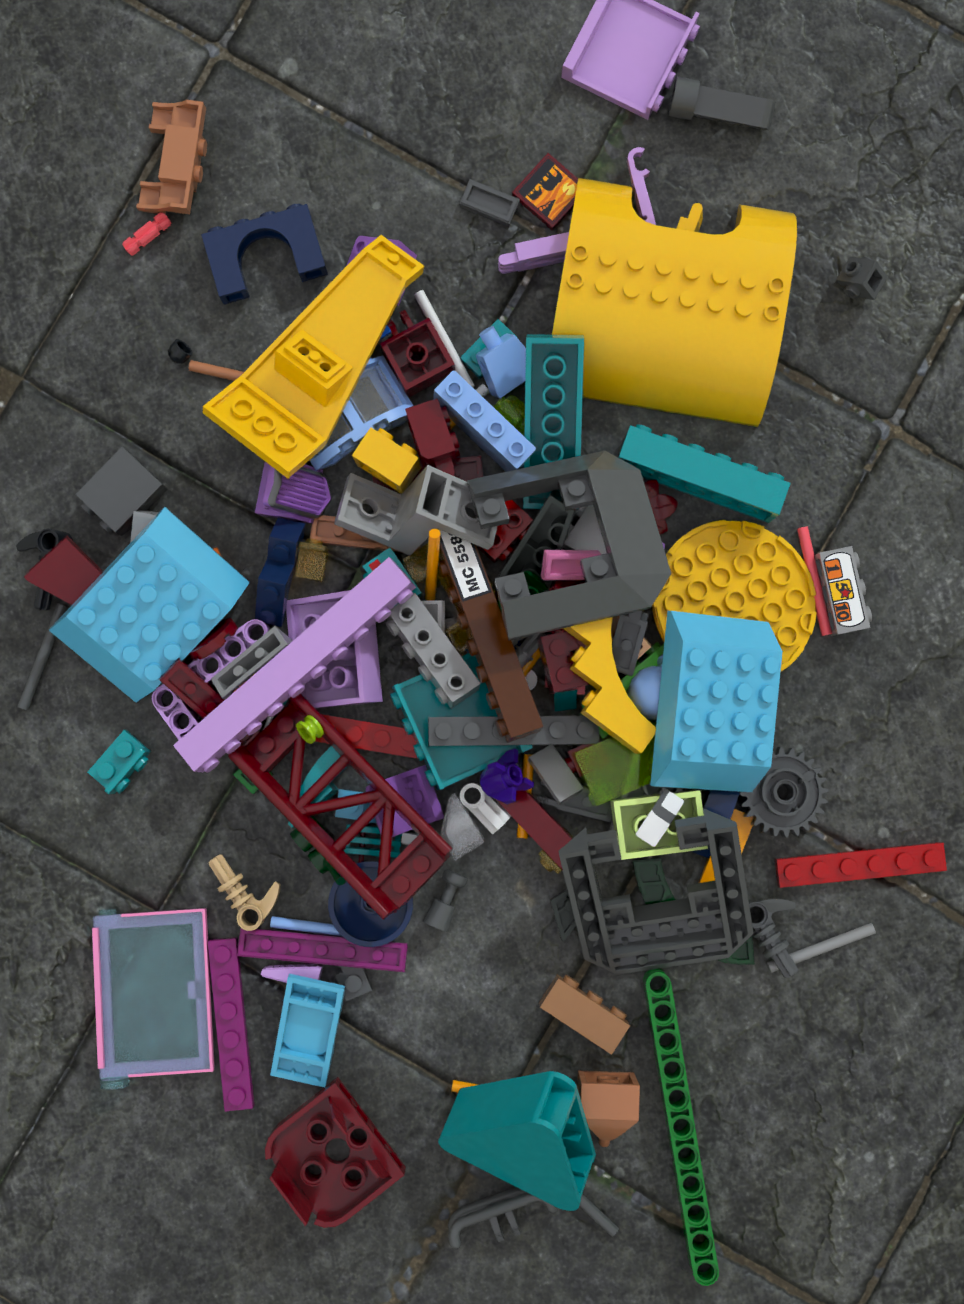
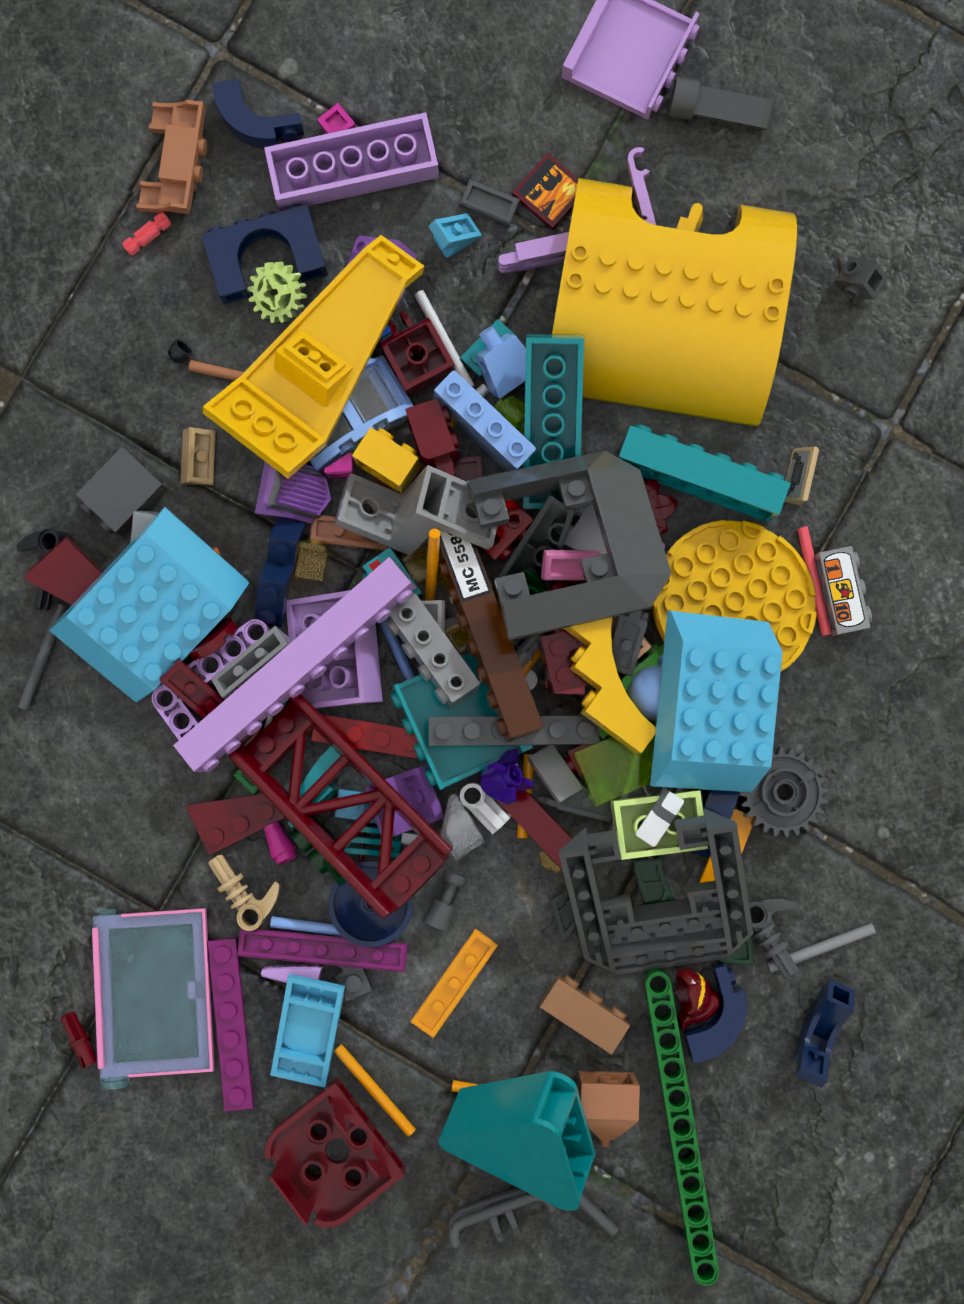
teal bracket [87,730,151,794] -> none
lime bush [296,715,324,744] -> none
teal sticker [554,690,577,711] -> none
red plate [775,842,947,888] -> none
none -> dark red axle [60,1011,98,1069]
none -> tan slope [180,427,216,486]
none -> dark red wing [185,794,286,855]
none -> dark blue arch [212,79,304,149]
none -> yellowish green gear [247,262,307,323]
none -> lavender brick [264,112,439,211]
none -> dark pink cone [264,821,298,866]
none -> dark pink plate [317,103,356,134]
none -> dark pink slope [324,452,355,479]
none -> light orange bar [333,1044,416,1137]
none -> medium blue bar [379,619,416,681]
none -> light orange tile [410,928,498,1038]
none -> medium azure slope [428,213,482,258]
none -> dark red hair [674,968,721,1031]
none -> dark blue arch [683,962,747,1064]
none -> slope [784,447,819,506]
none -> dark blue arch [793,979,855,1088]

